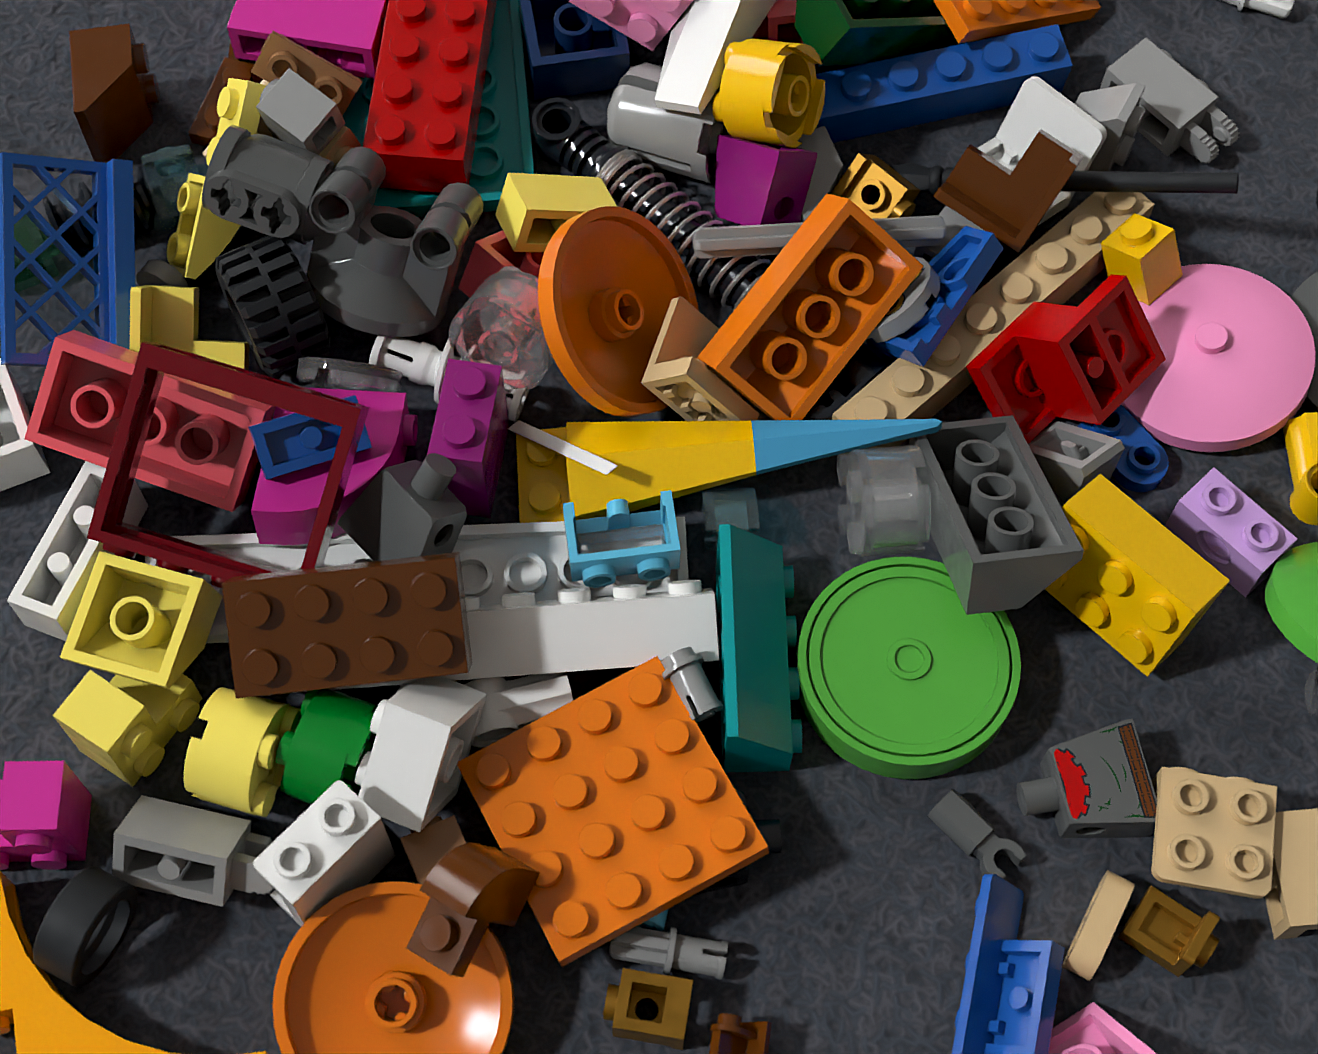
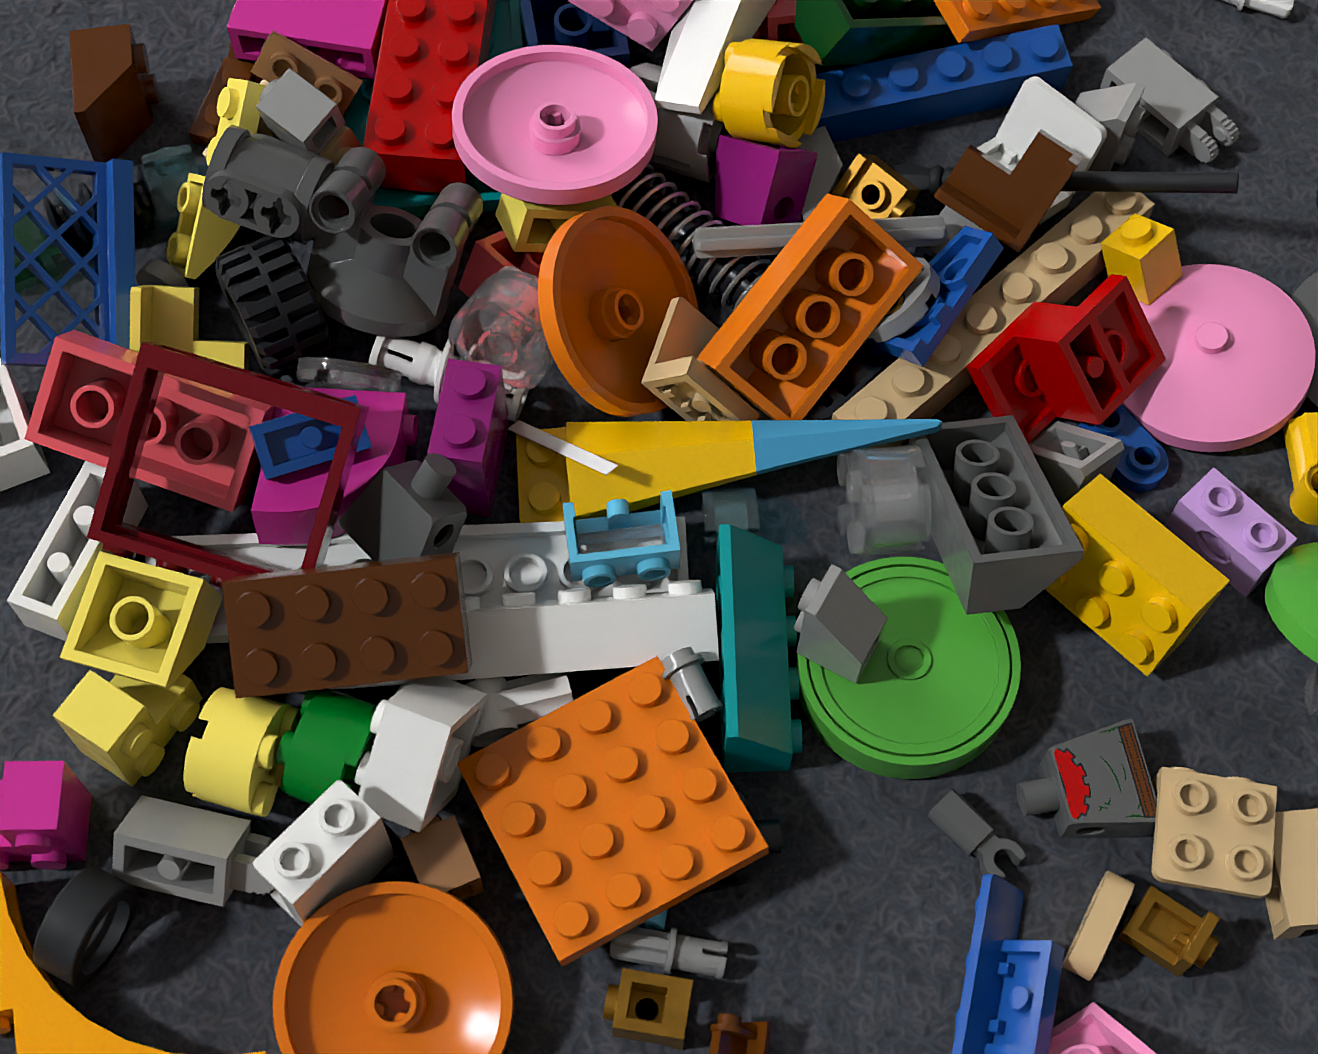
reddish brown brick [406,842,539,977] -> none
none -> bright pink dish [452,45,658,205]
none -> light grey slope [794,564,887,684]

